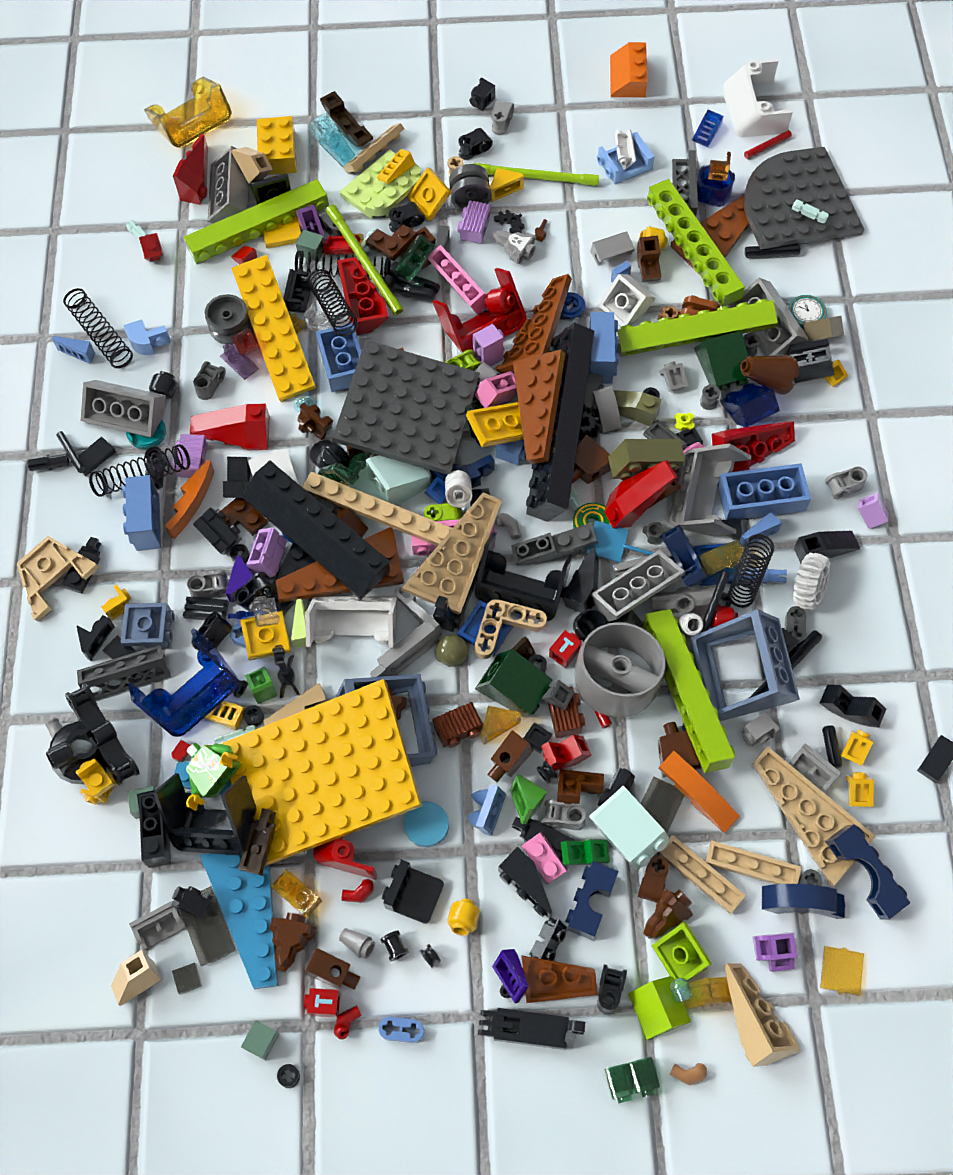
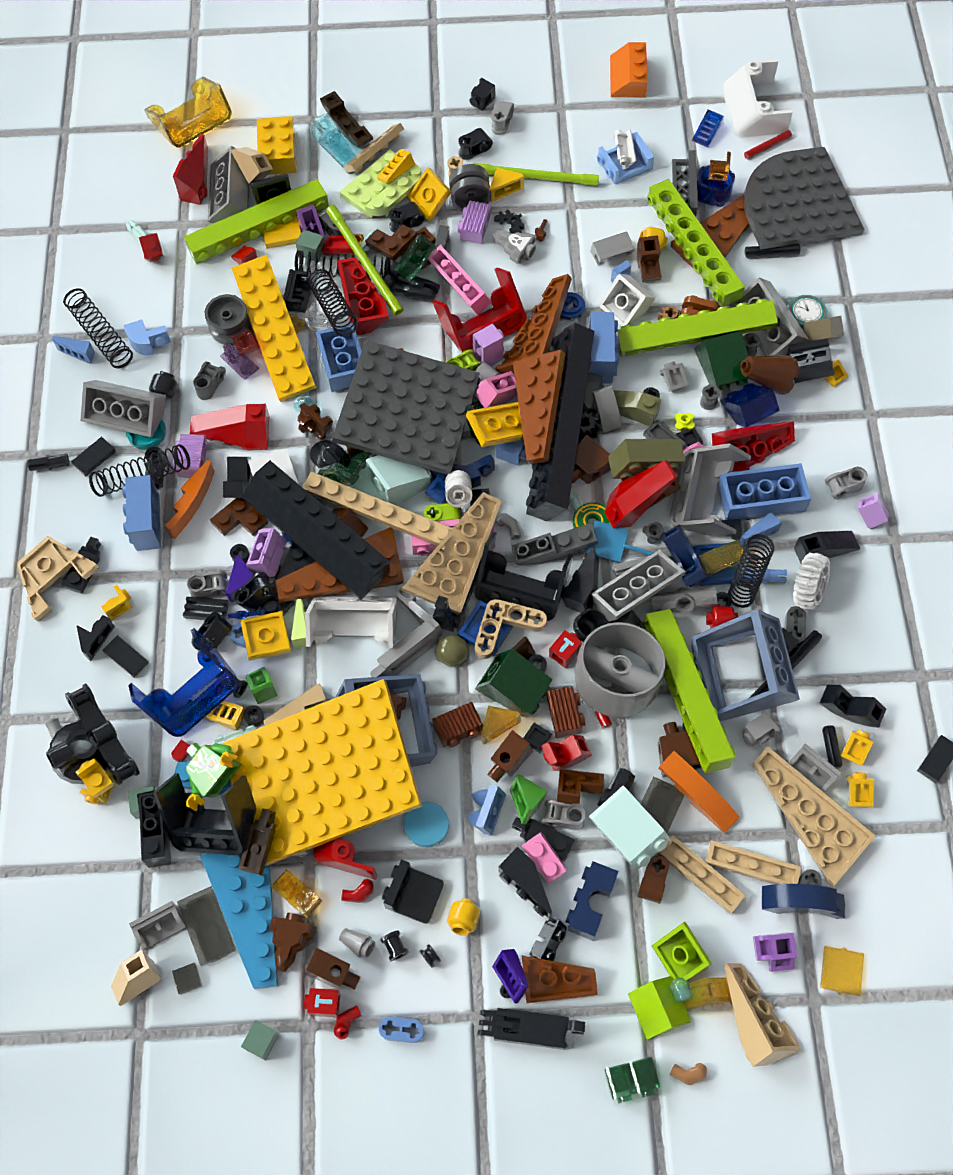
black bar [56,431,85,473] -> none
dark grey fence [77,645,171,700] -> none
sand blue plate [121,603,175,649] -> none
black brick [171,886,213,918] -> none
black brick [193,507,242,555] -> none
clear bracket [249,596,280,627] -> none
black piece [272,645,300,698] -> none
black bush [277,1064,300,1088] -> none
red head [485,288,515,314] -> none
black bush [536,761,557,784] -> none
dark grey slope [542,680,575,711] -> none
green slope [561,839,610,865] -> none
black piece [597,964,627,1014] -> none
reddish brown rock [643,889,693,939] -> none
white brick [678,613,703,636] -> none
black bar [701,571,730,632] -> none
light aqua axle [792,199,829,224] -> none
dark blue arch [825,824,910,920] -> none

